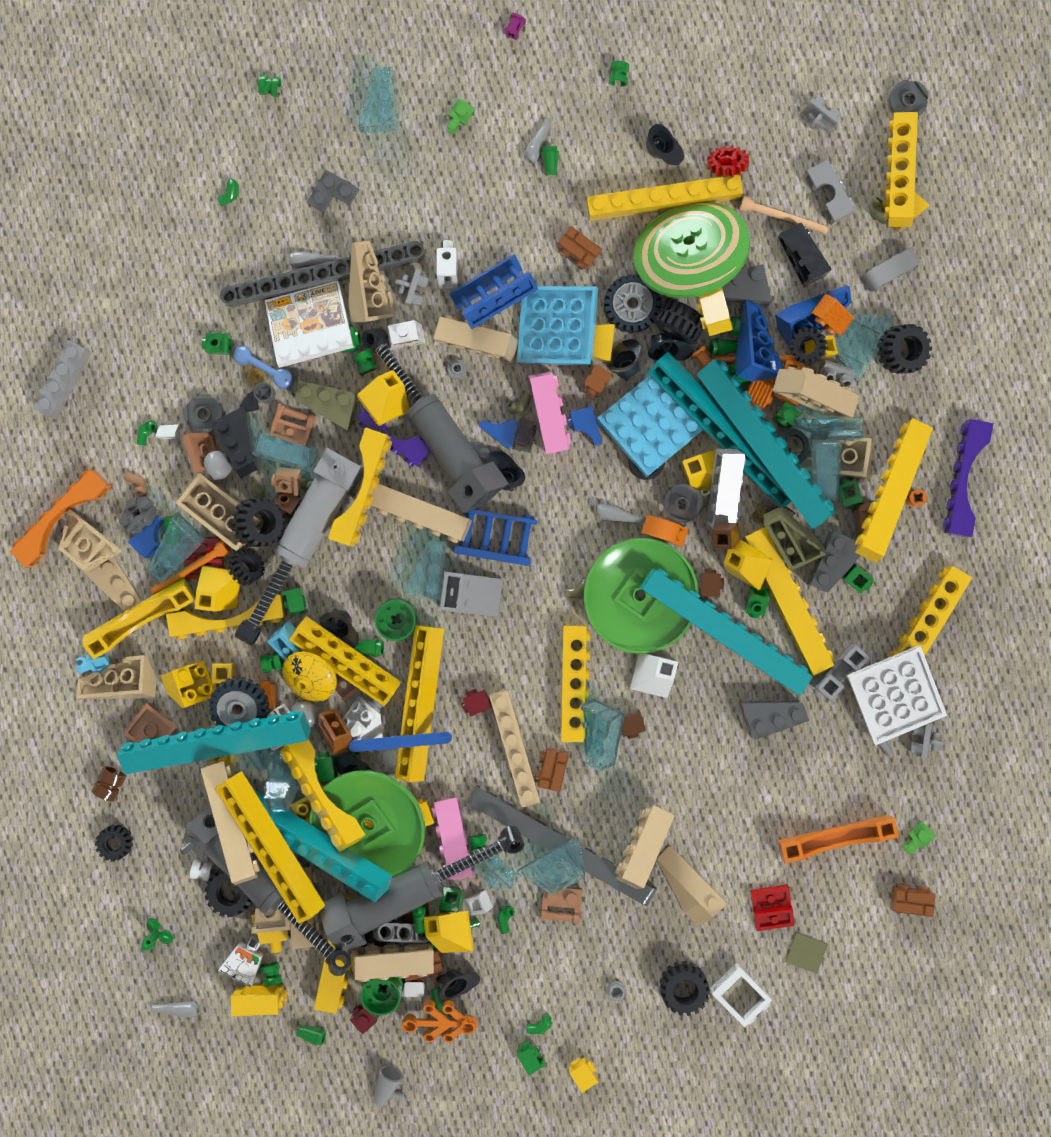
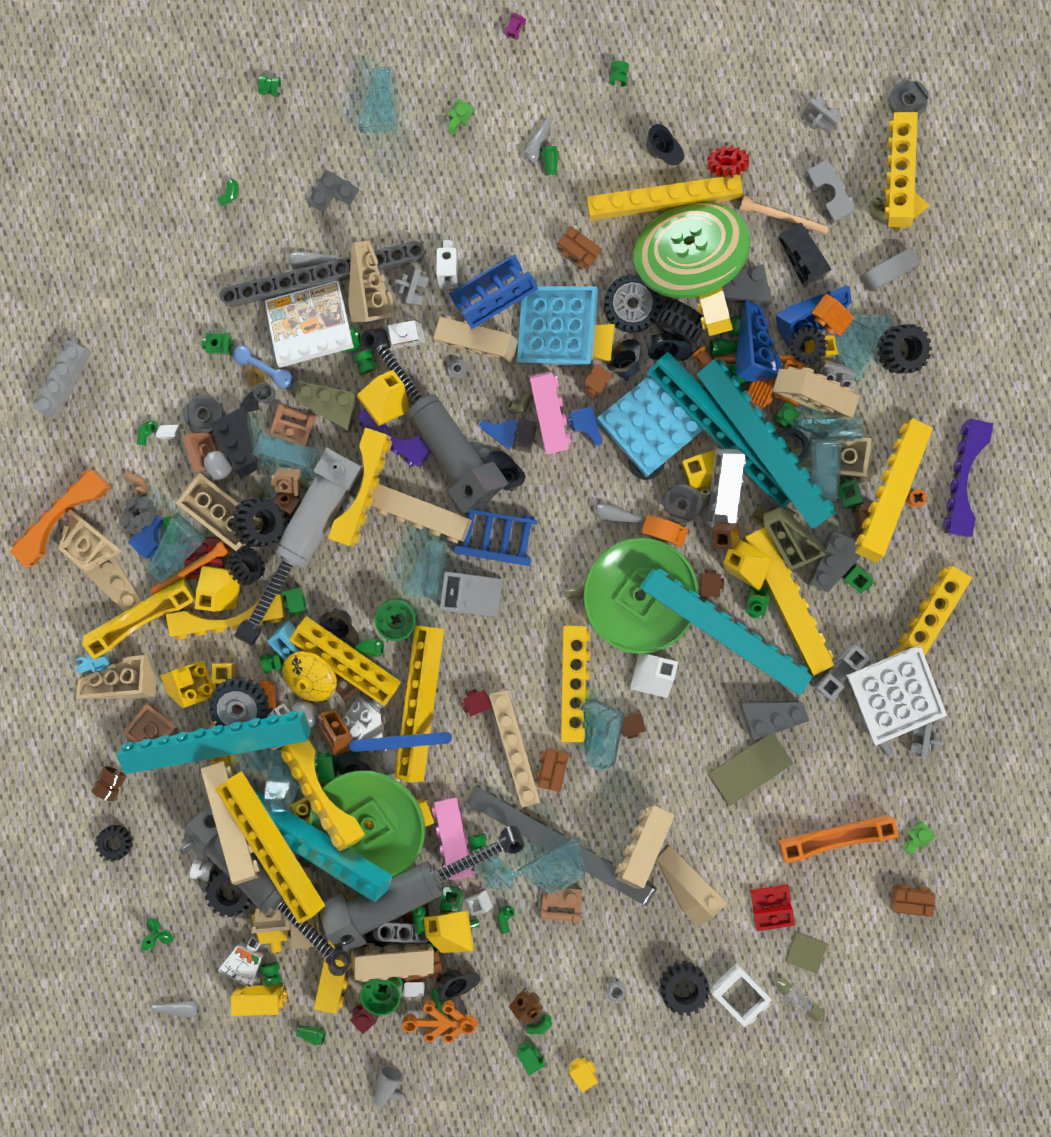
none -> reddish brown brick [508,990,544,1025]
none -> olive tile [708,734,794,806]
none -> piece [776,980,824,1022]

